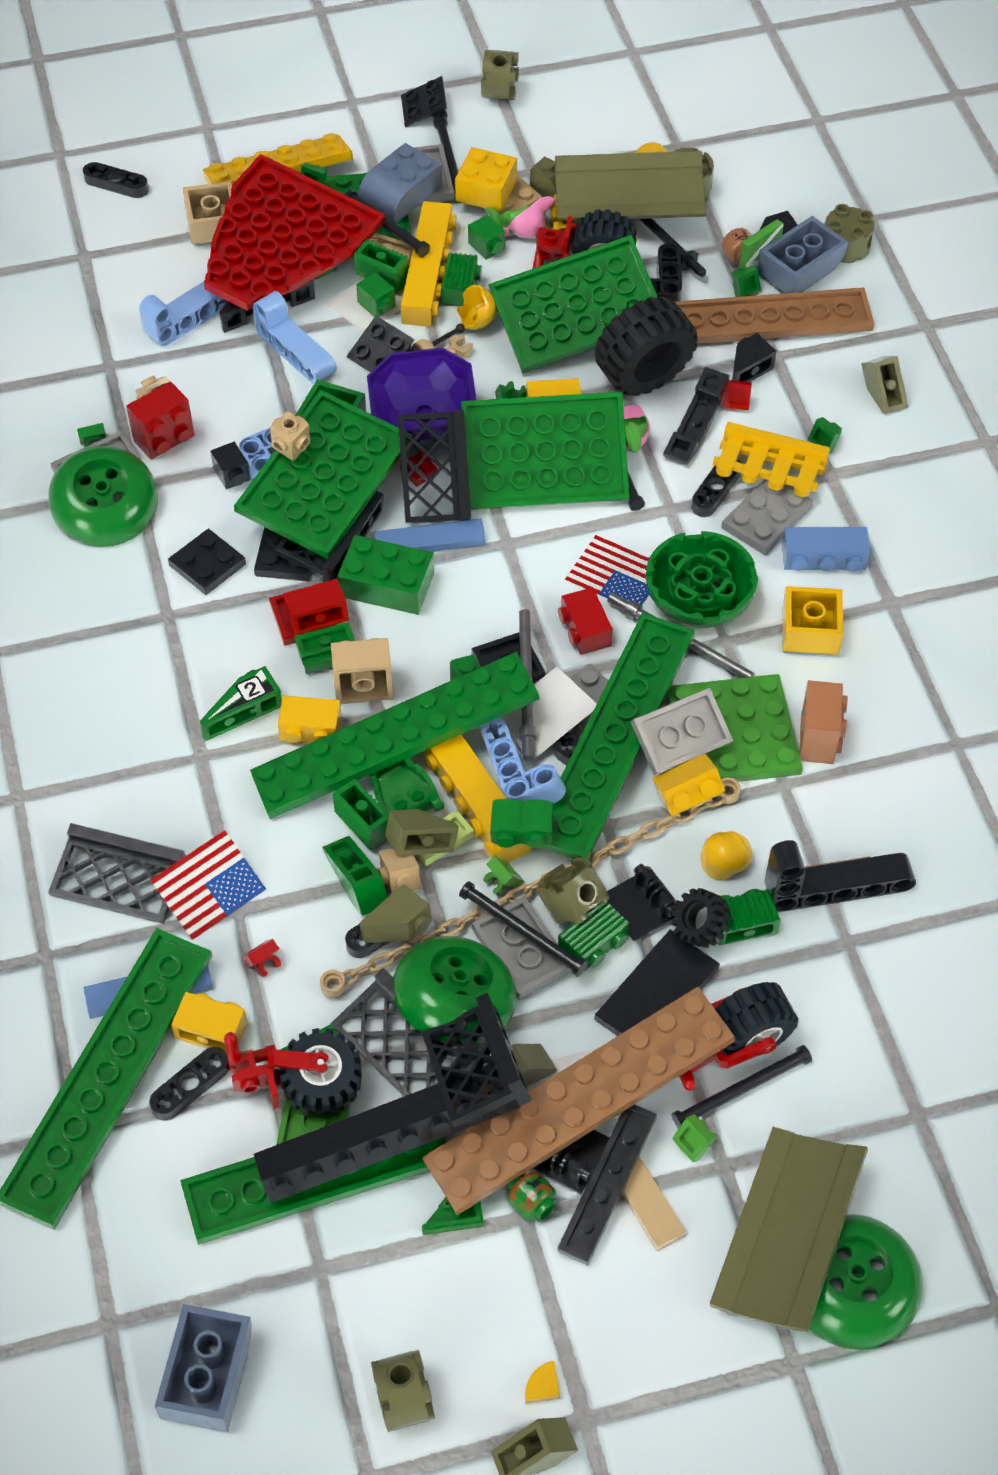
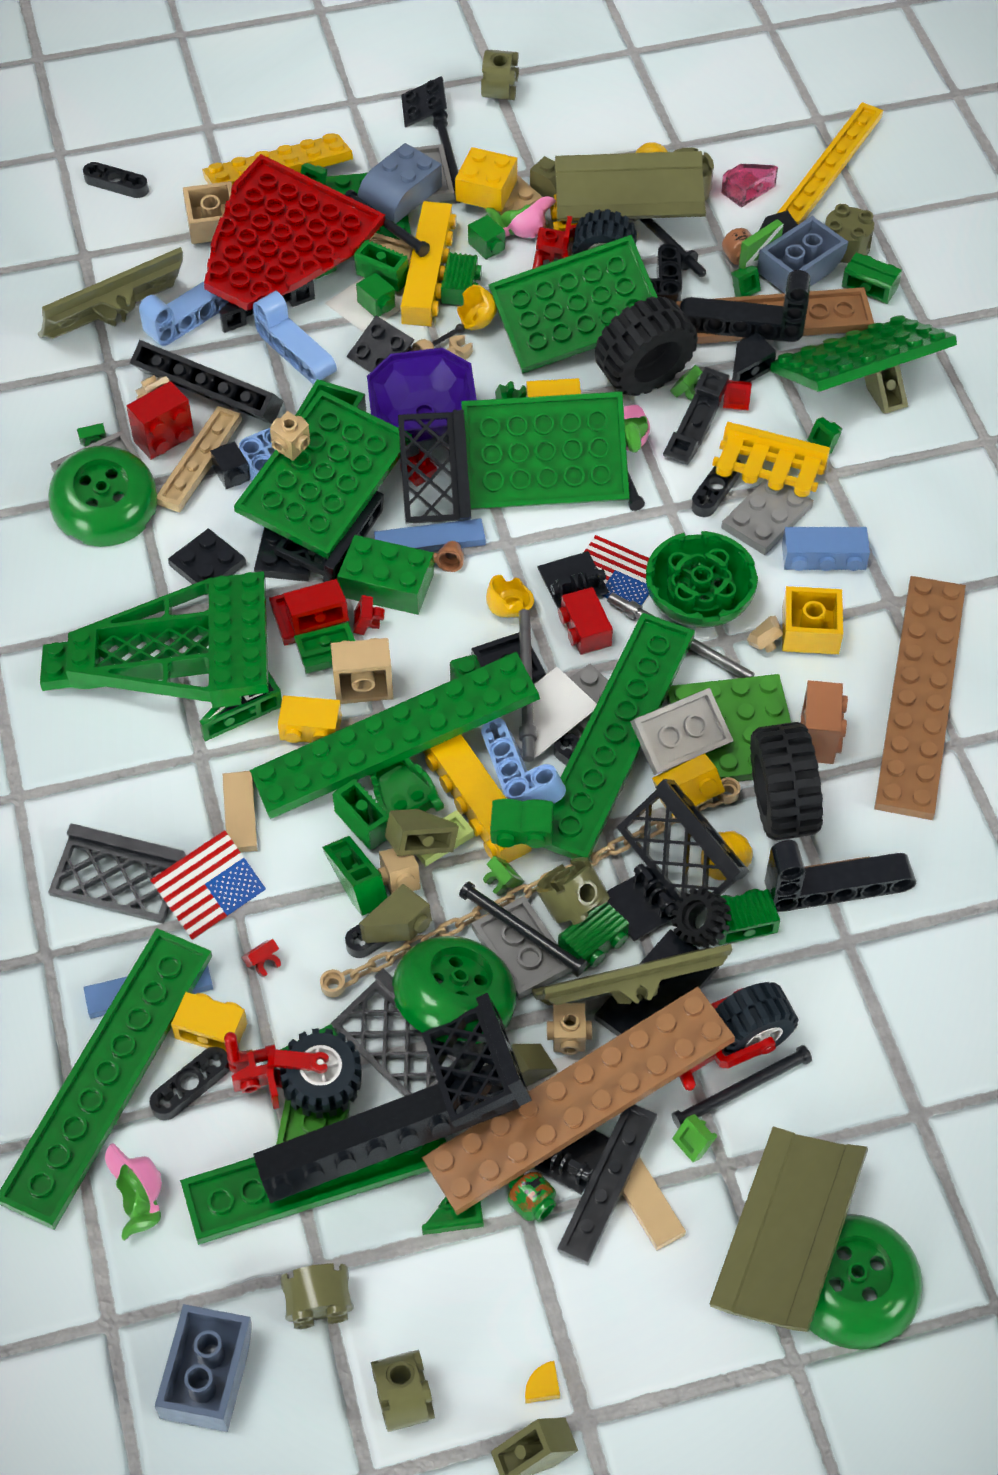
none -> olive hinge [37,247,183,339]
none -> green wing [40,571,269,708]
none -> hair [105,1143,162,1241]
none -> black brick [130,340,284,424]
none -> tan plate [157,406,242,513]
none -> tan tile [222,771,258,852]
none -> olive brick [280,1263,354,1329]
none -> red tile [353,595,385,635]
none -> nougat bar [434,541,464,572]
none -> yellow hair [486,575,534,618]
none -> olive hinge [532,944,733,1005]
none -> black hinge [537,551,609,609]
none -> tan brick [547,1003,592,1055]
none -> black fence [616,779,750,916]
none -> bright green tile [670,365,703,401]
none -> black beam [680,270,811,342]
none -> clear pink slope [721,163,778,208]
none -> tan piece [747,616,783,652]
none -> black tyre [750,722,823,841]
none -> green plate [770,315,957,392]
none -> yellow plate [777,102,883,225]
none -> green brick [841,252,902,304]
none -> medium nougat plate [874,576,966,820]

